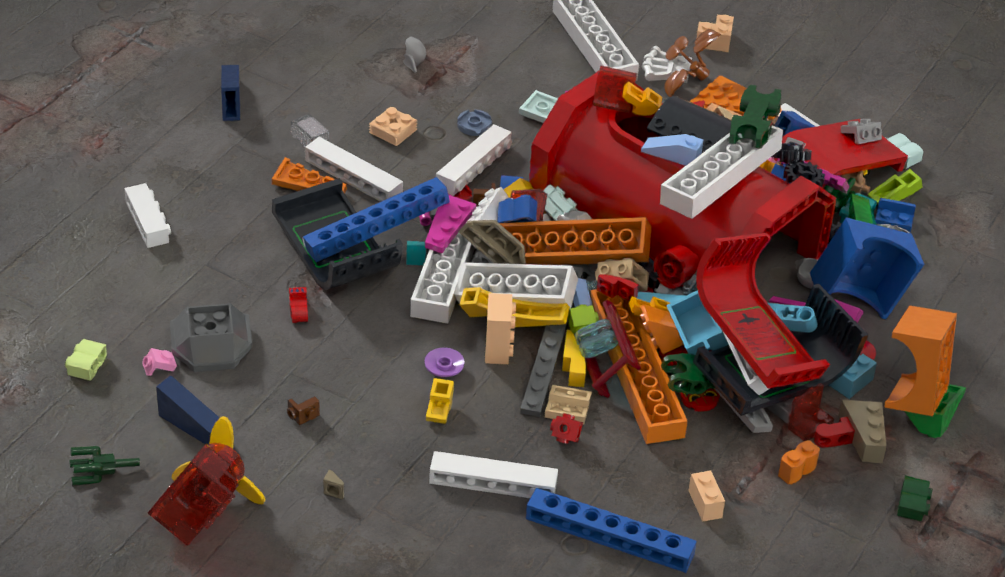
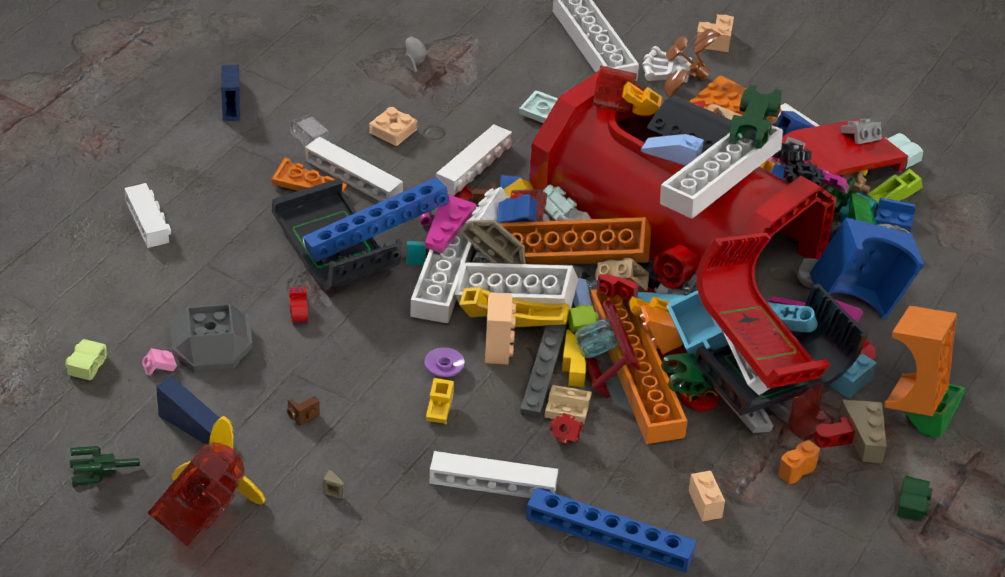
sand blue tile [457,110,492,136] -> none

